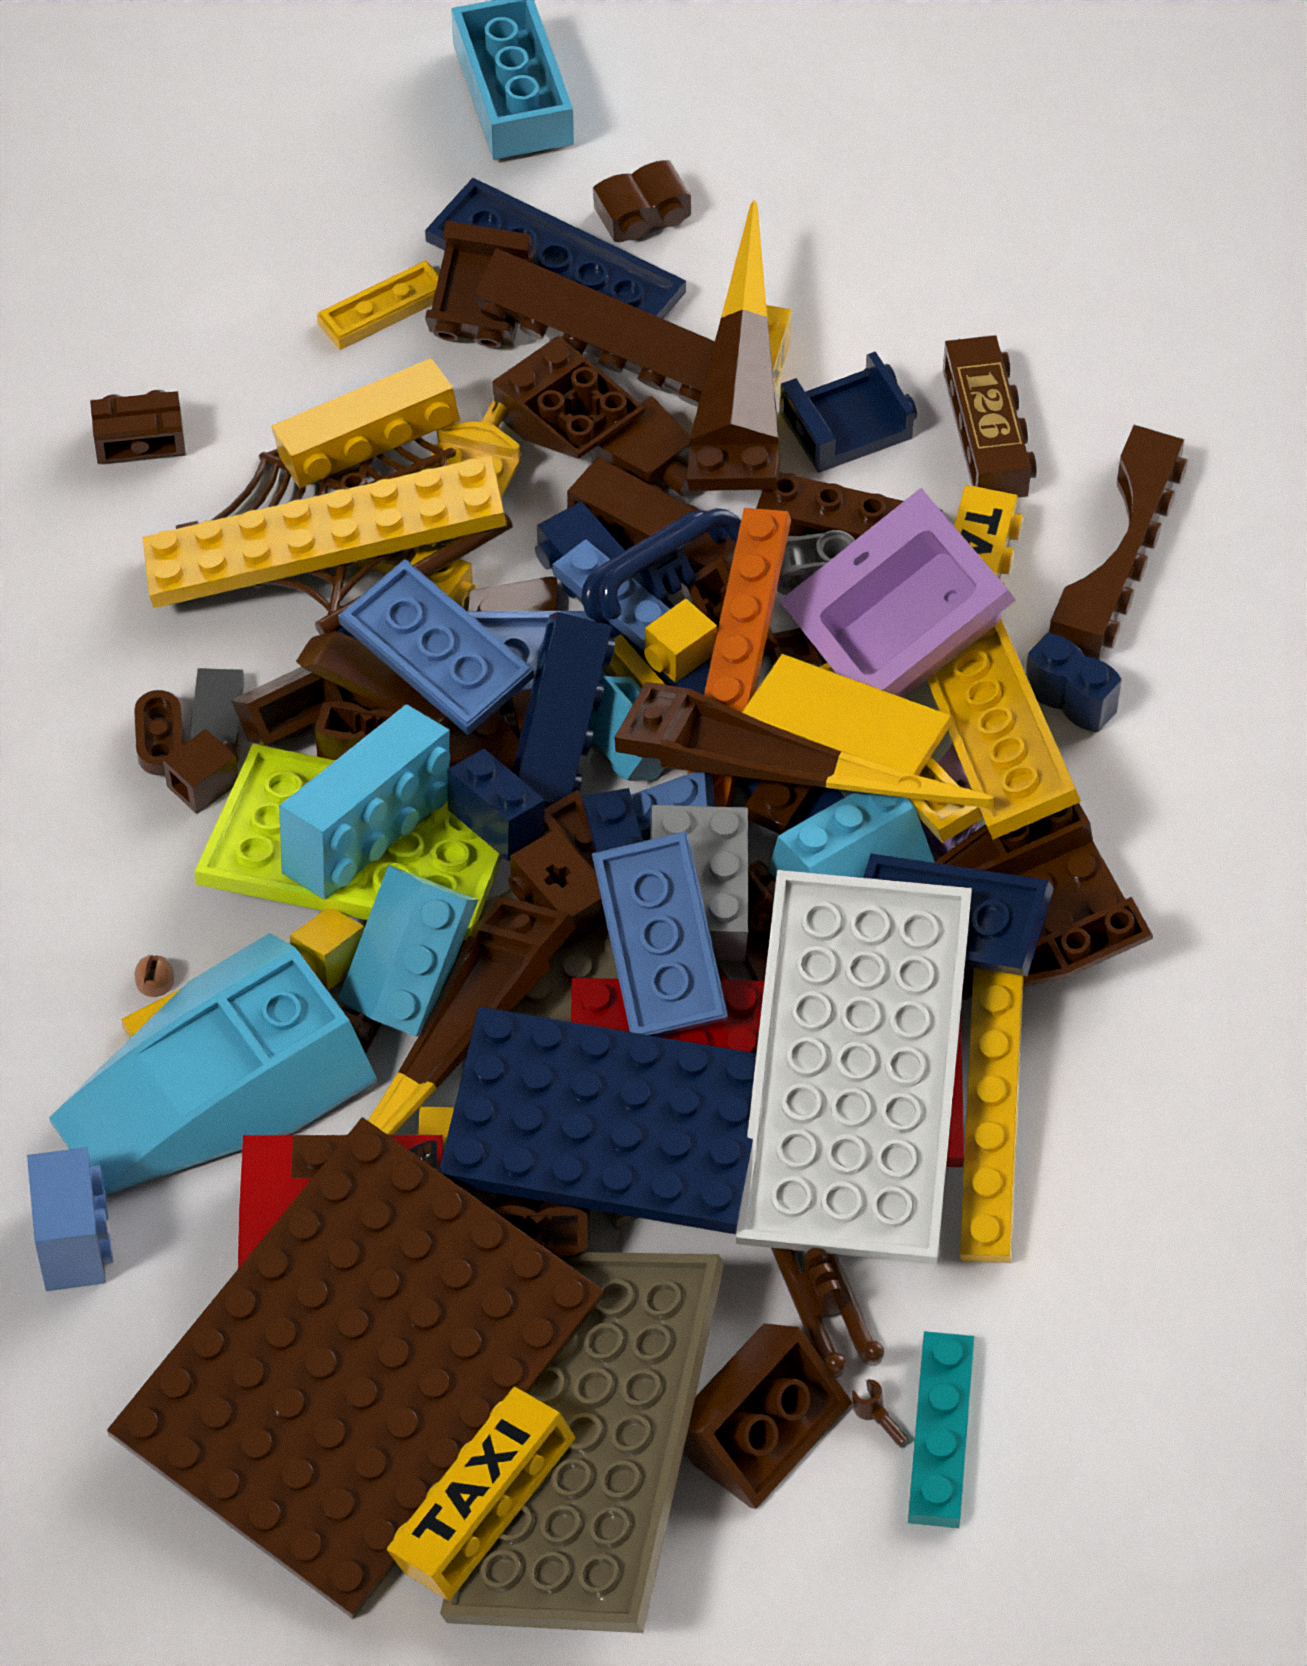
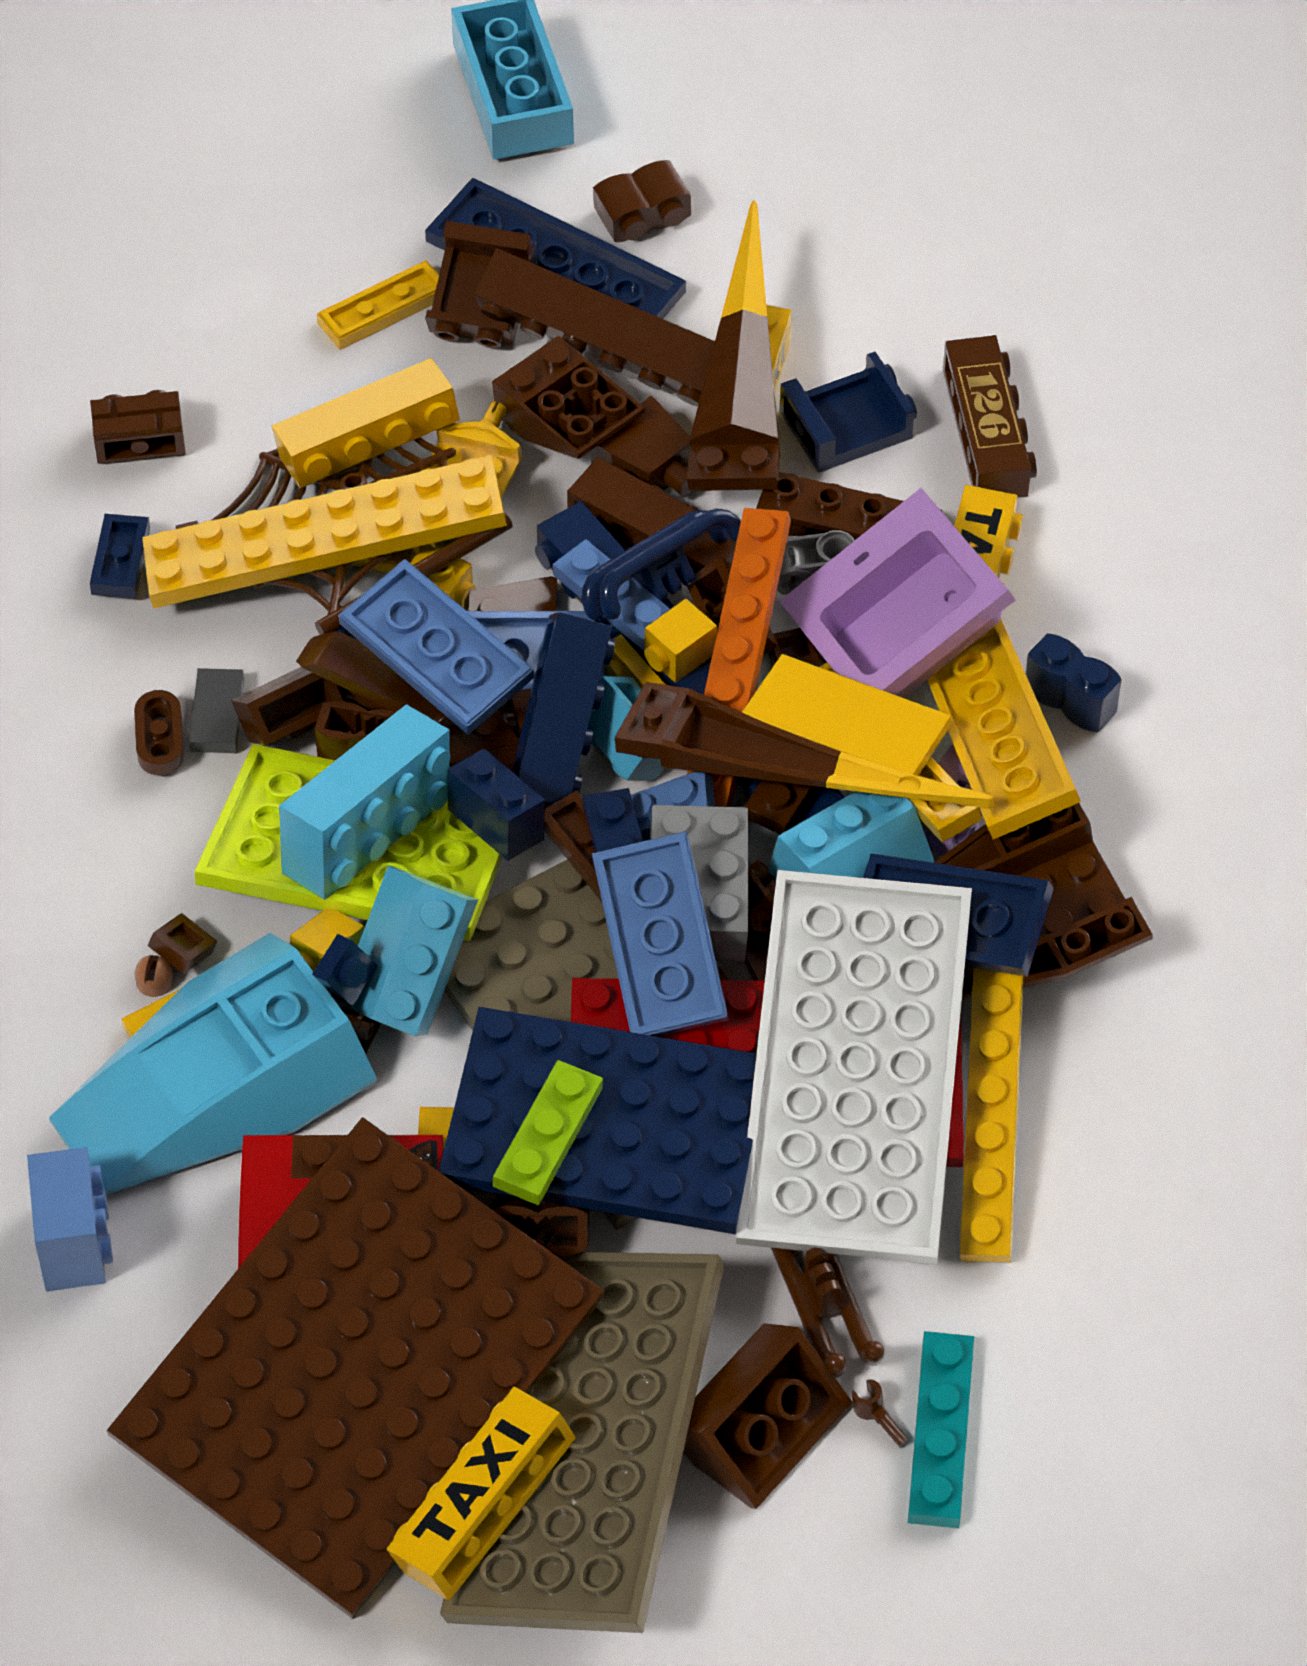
reddish brown brick [163,729,239,814] -> none
reddish brown plate [368,896,577,1135] -> none
reddish brown brick [508,828,606,947] -> none
reddish brown arch [1049,425,1188,660] -> none
none -> dark blue plate [89,513,150,598]
none -> reddish brown plate [147,913,217,974]
none -> dark blue bracket [312,934,378,1006]
none -> lime plate [493,1060,603,1206]

